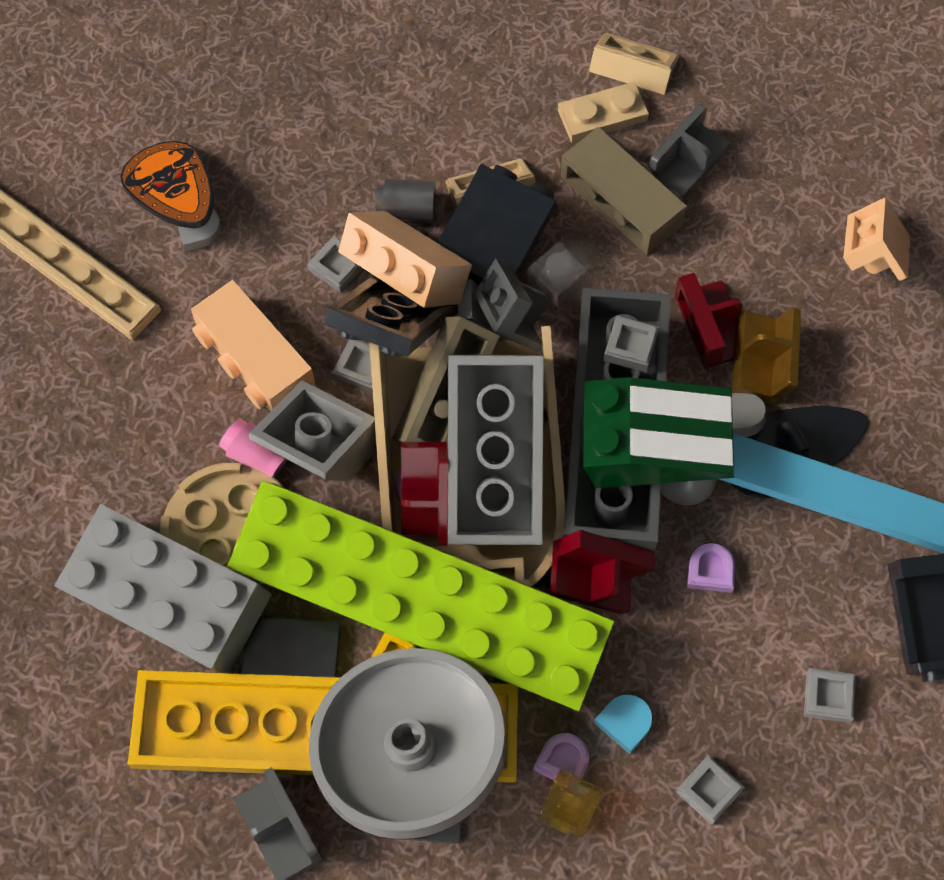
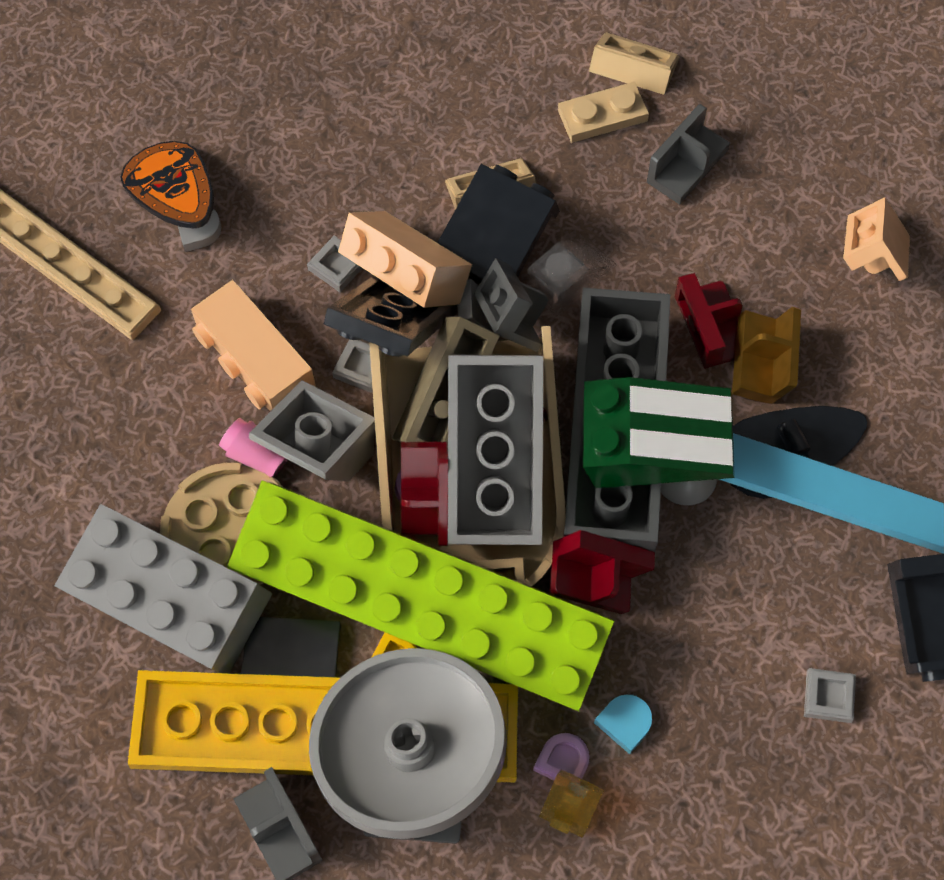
flat silver brick [375,178,436,223] -> none
dark tan brick [561,127,687,255] -> none
light grey tile [603,316,659,373] -> none
light grey tile [676,755,745,825] -> none
lavender tile [687,543,735,593] -> none
light grey tile [732,393,766,437] -> none

